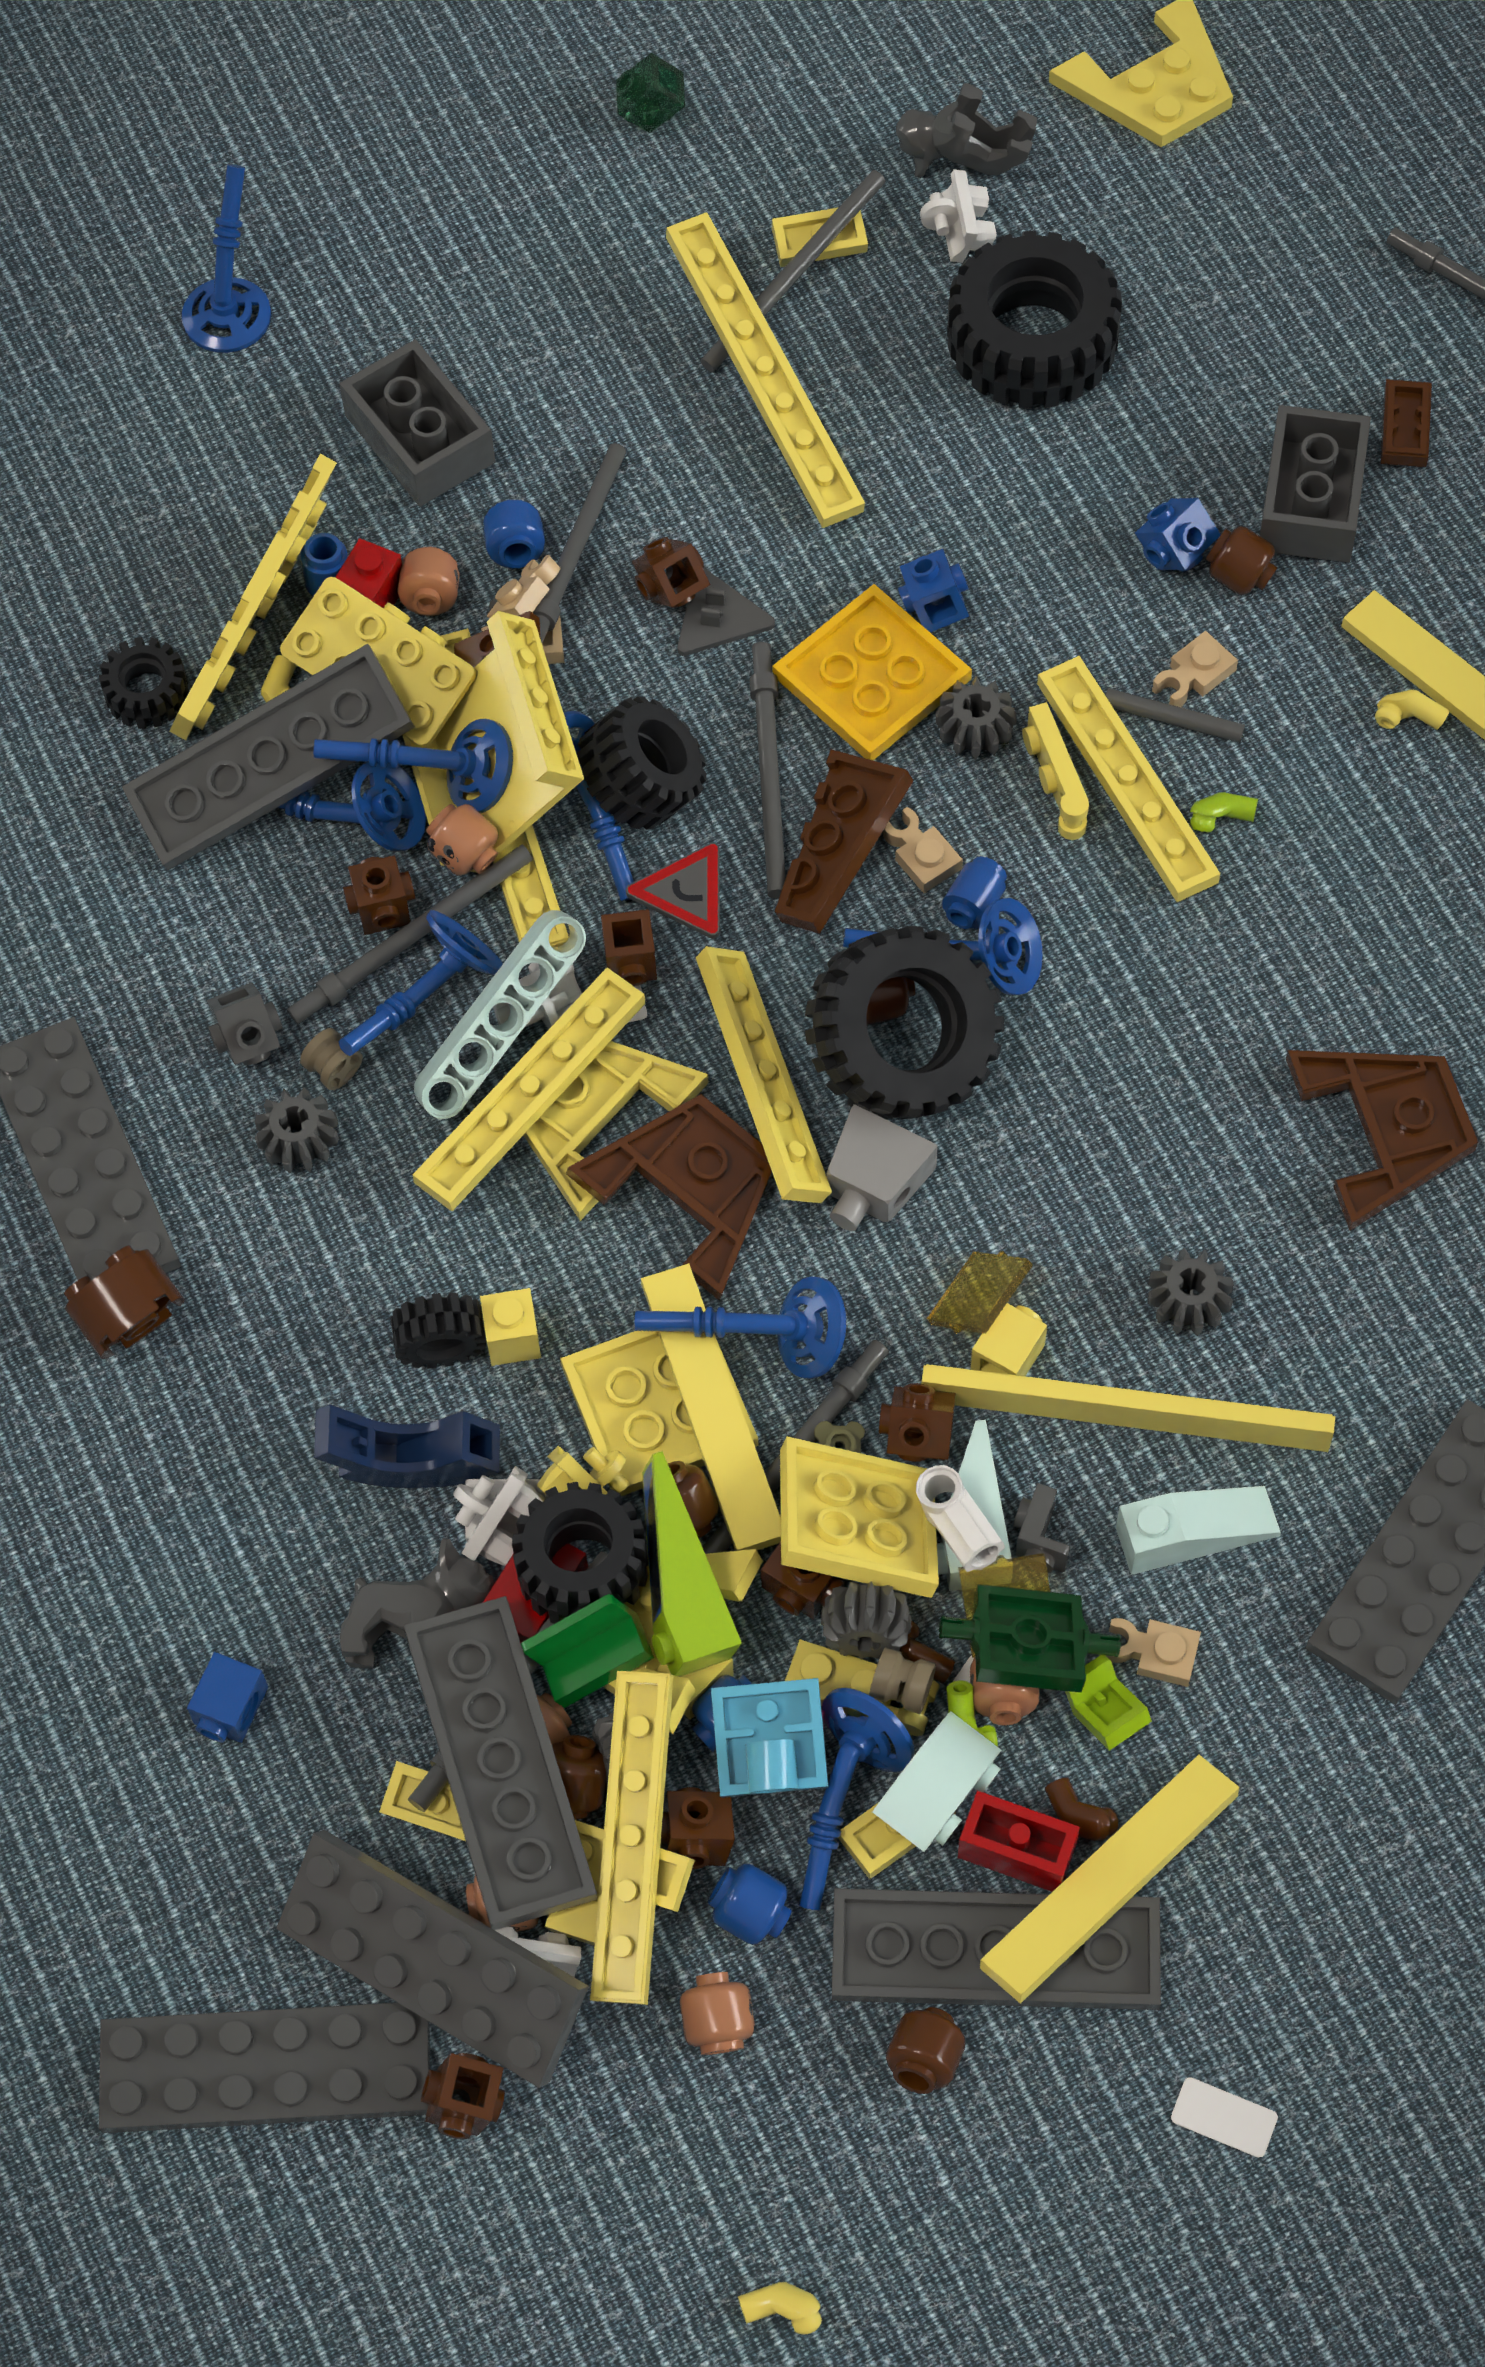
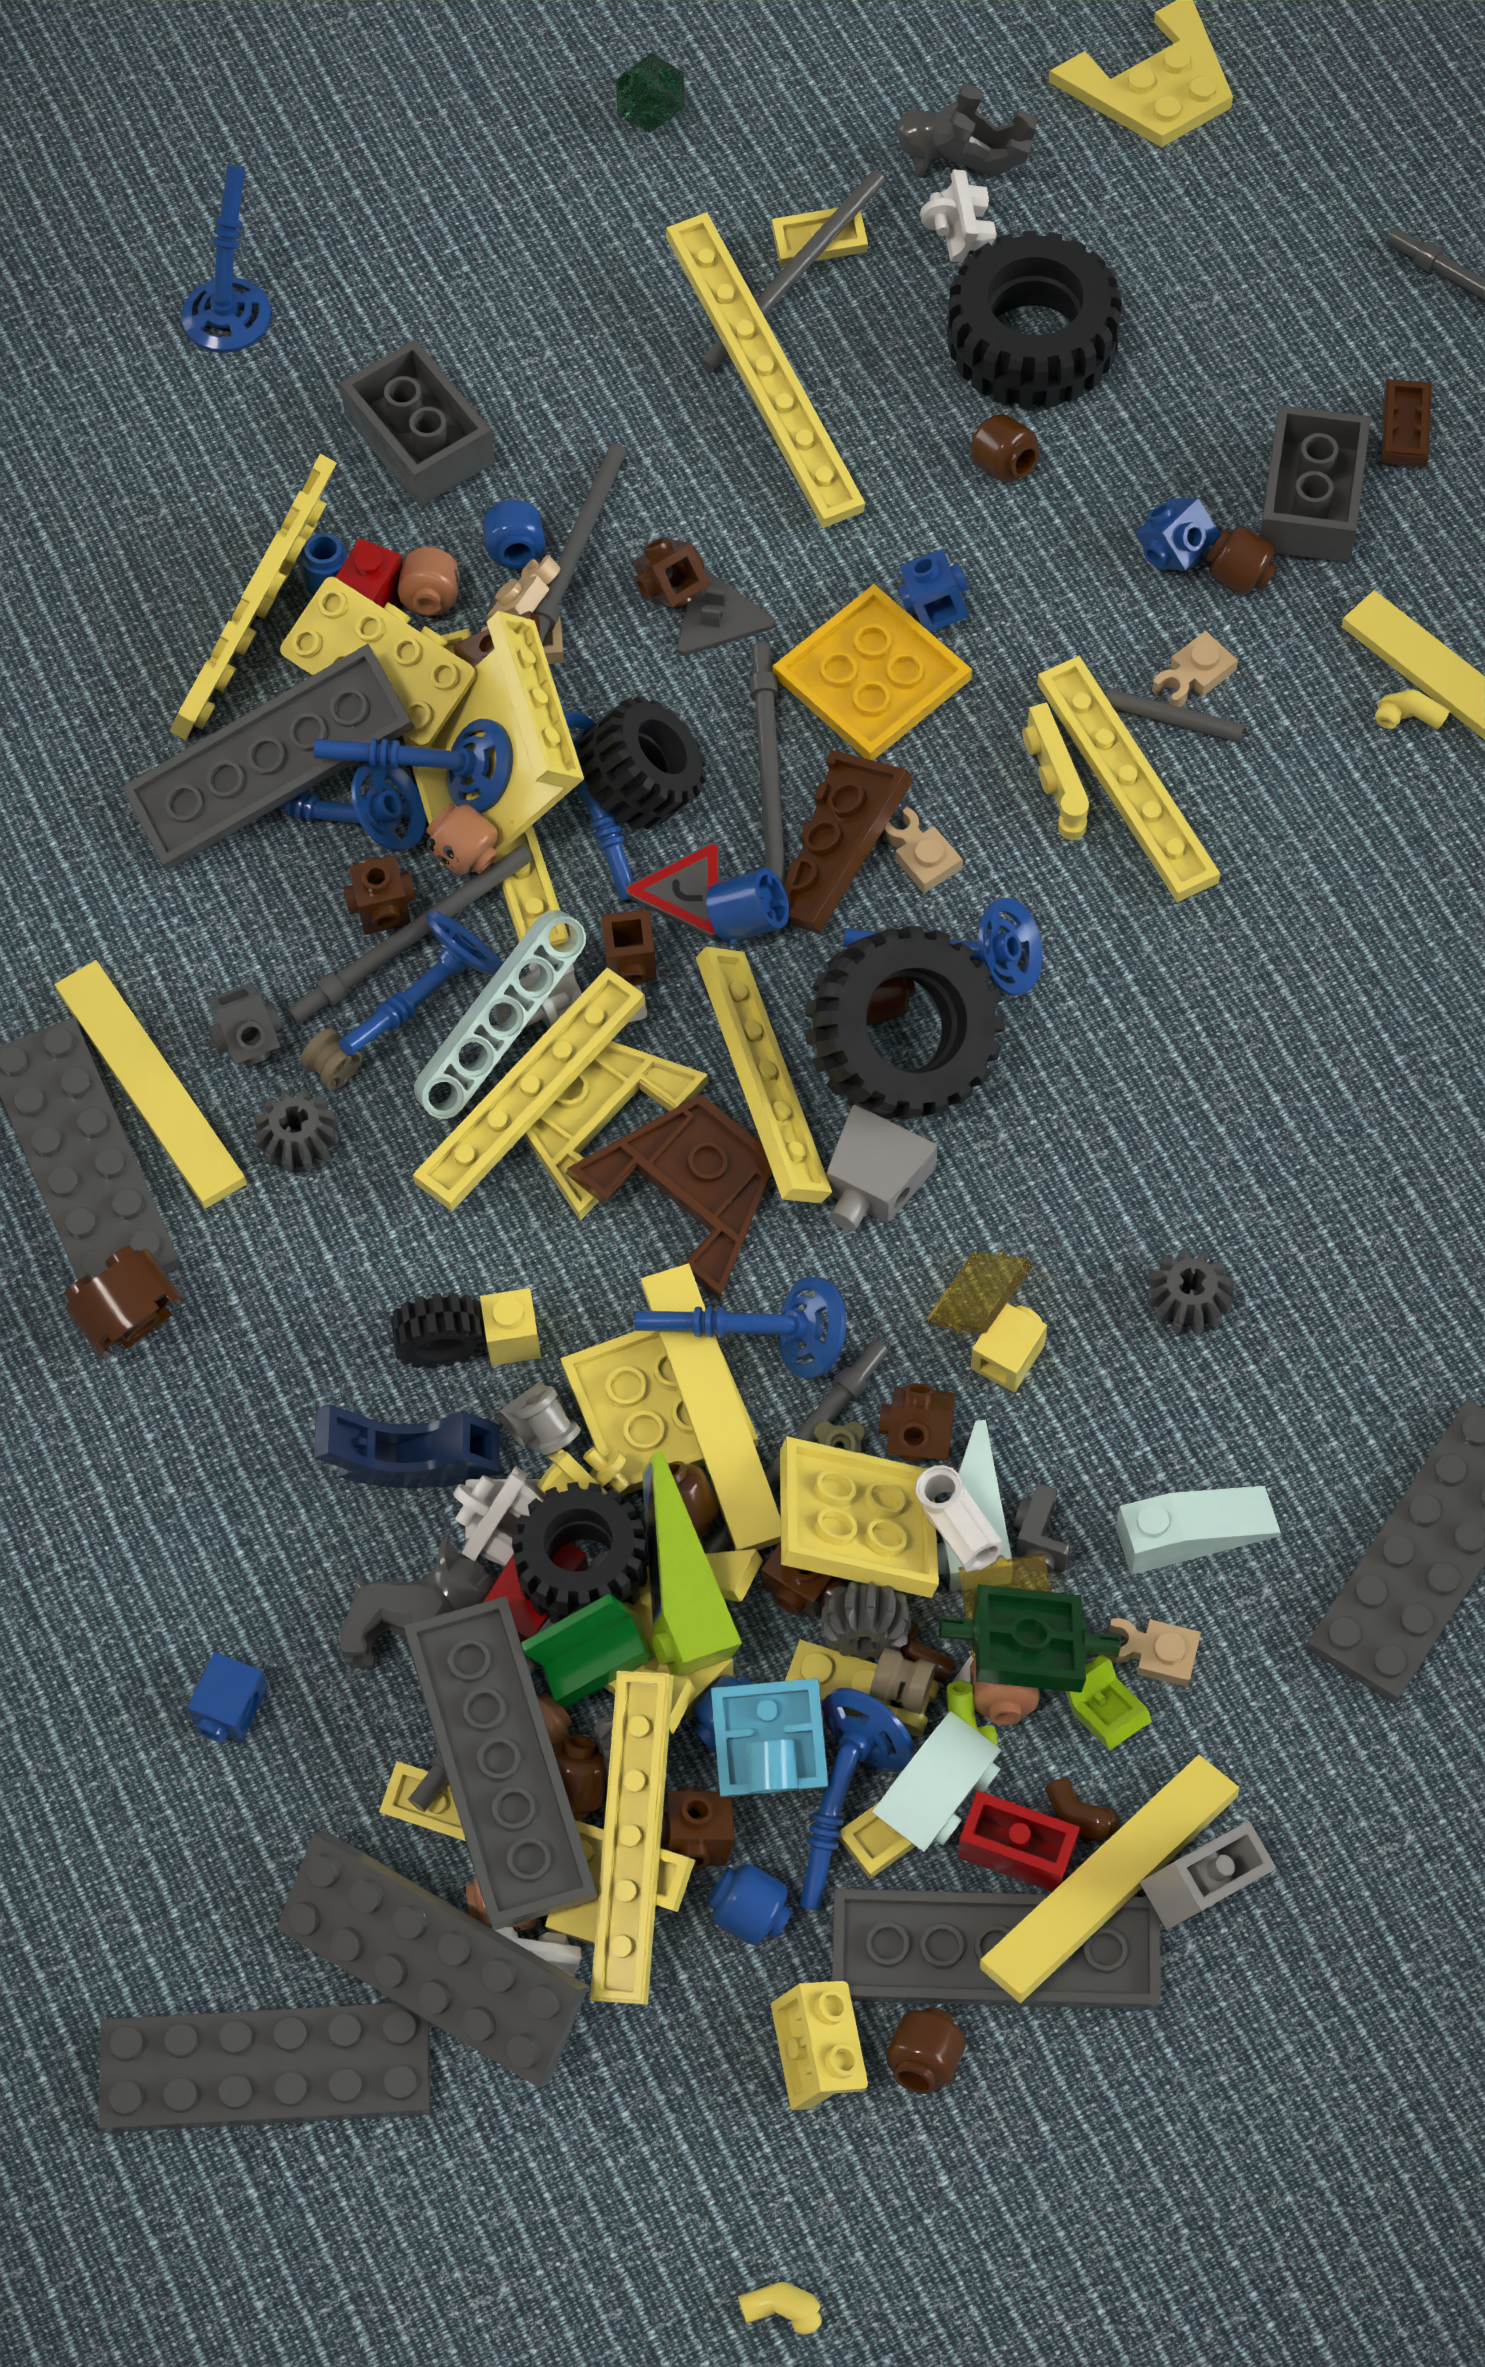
black tyre [99,637,189,729] -> none
light yellow arm [261,655,297,702] -> none
reddish brown brick [421,2053,505,2139] -> none
nougat head [680,1972,755,2055] -> none
light yellow tile [921,1364,1335,1452] -> none
dark grey gear [936,676,1017,760] -> none
blue brick [942,856,1007,929] -> none
white sticker [1171,2078,1278,2158] -> none
lime arm [1190,792,1258,832] -> none
reddish brown wing [1286,1050,1478,1231] -> none
none -> light yellow tile [54,960,247,1209]
none -> light grey piece [498,1381,581,1455]
none -> blue piece [706,868,789,945]
none -> light yellow bracket [770,1981,868,2111]
none -> reddish brown head [971,414,1039,483]
none -> light grey brick [1140,1821,1277,1930]

